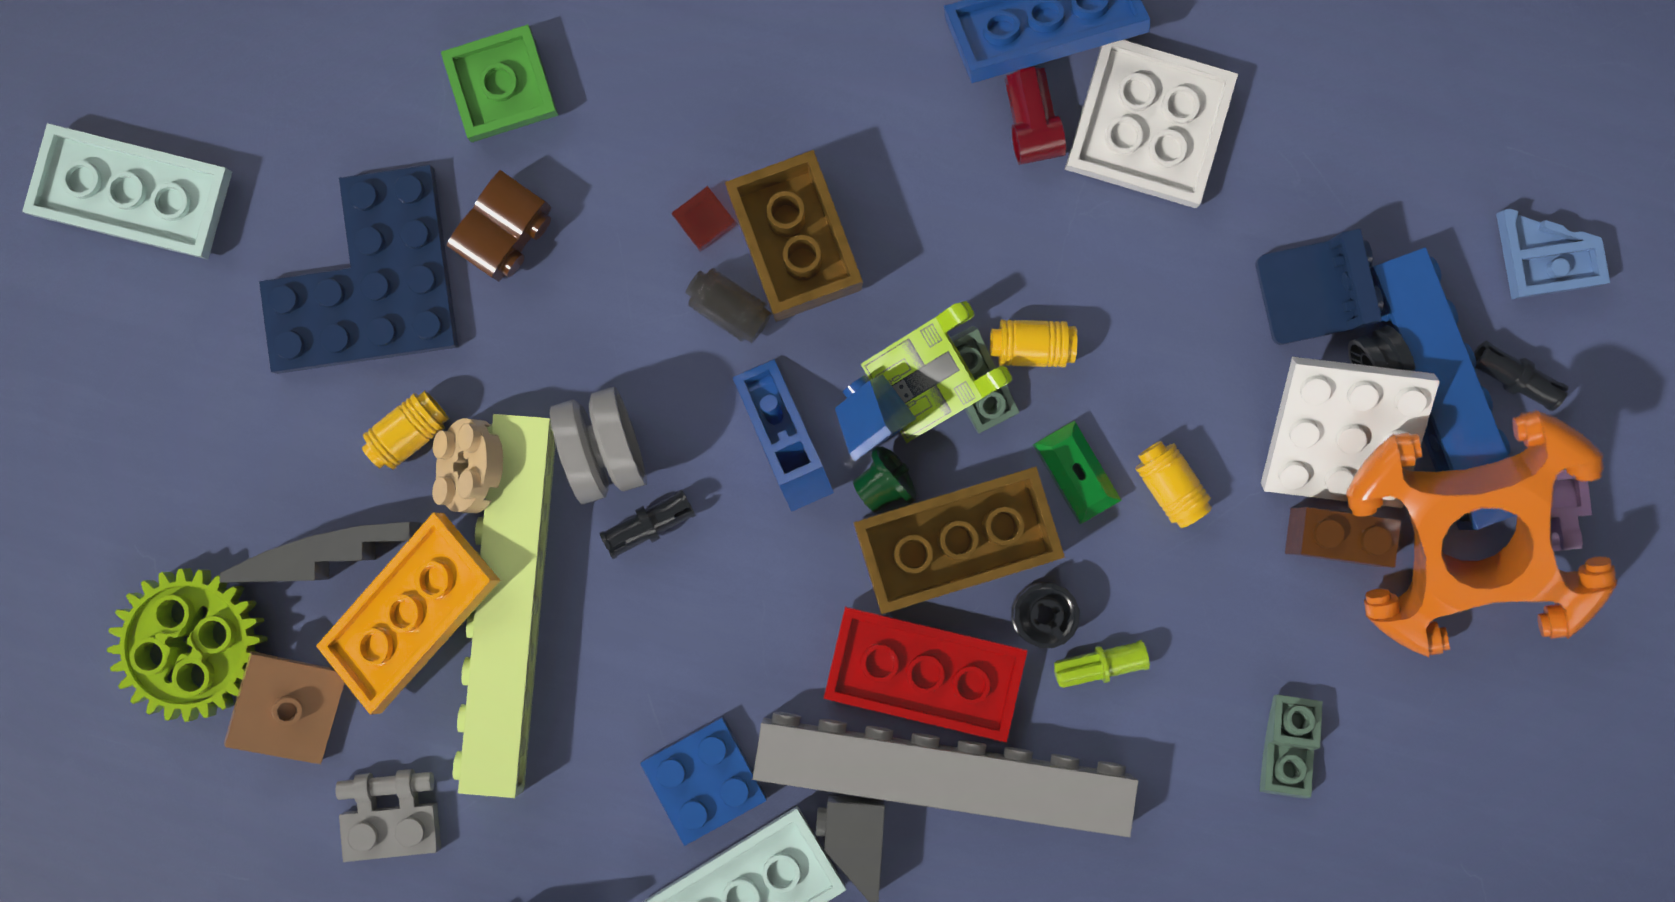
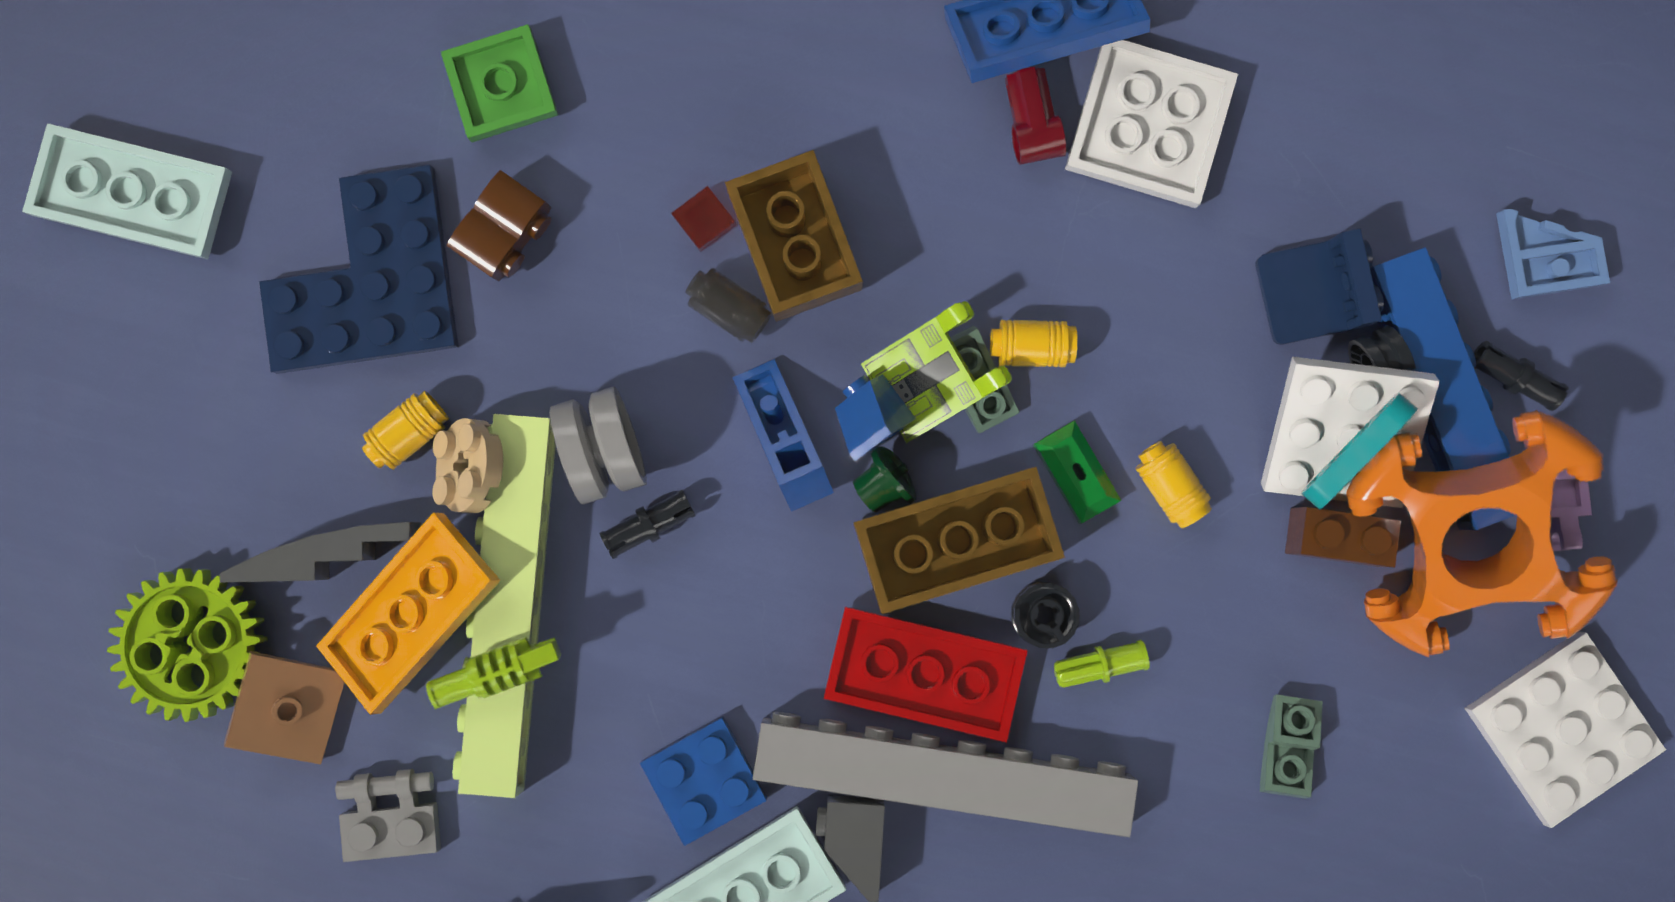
none -> lime hinge [426,637,561,709]
none -> teal beam [1301,392,1418,510]
none -> white plate [1465,631,1666,828]

